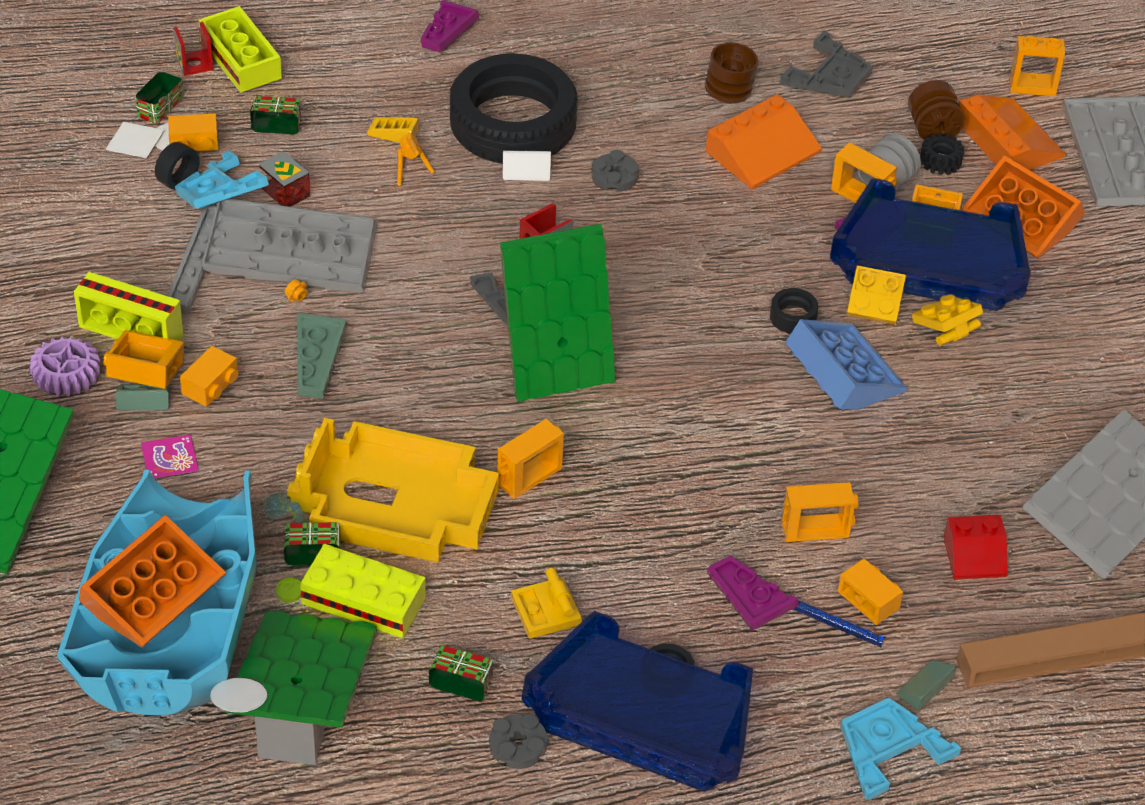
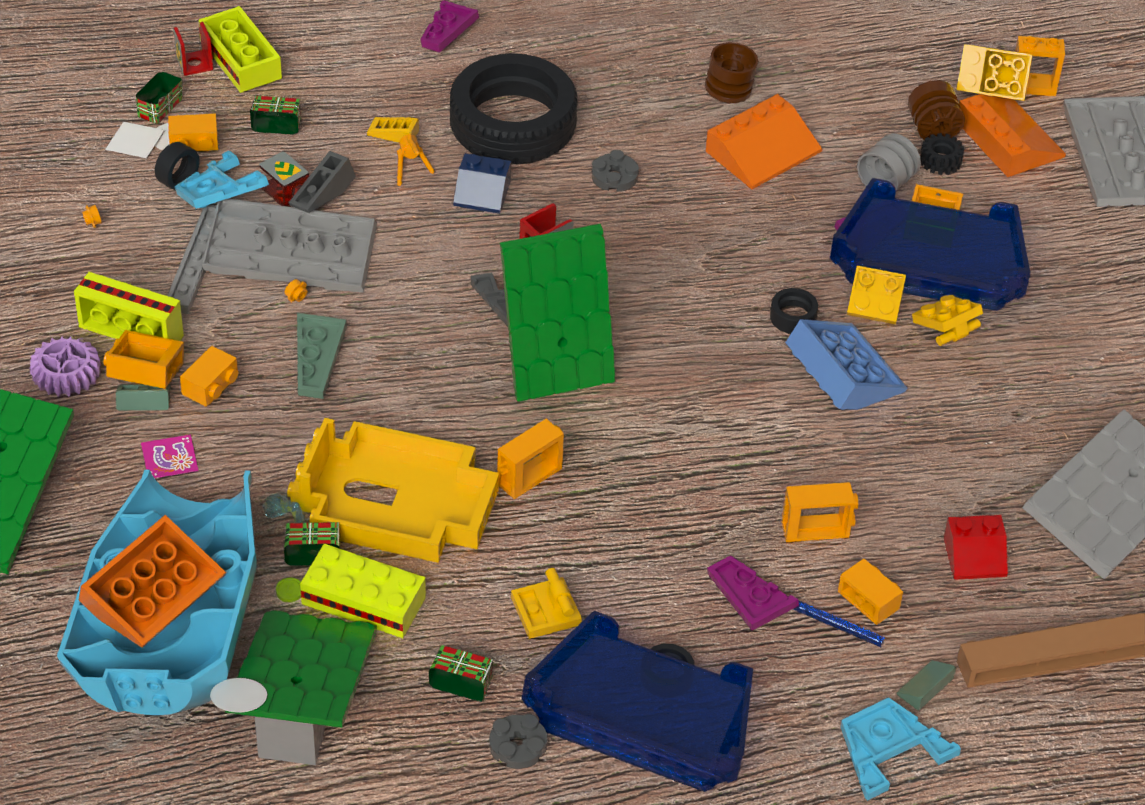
white slope [503,151,551,181] -> none
dark grey wing [780,31,873,97] -> none
light orange window [831,142,897,209] -> none
orange slope [961,155,1085,259] -> none
none -> light orange plate [82,205,102,228]
none -> dark grey slope [289,151,356,213]
none -> slope [453,153,511,214]
none -> yellow slope [957,44,1033,101]

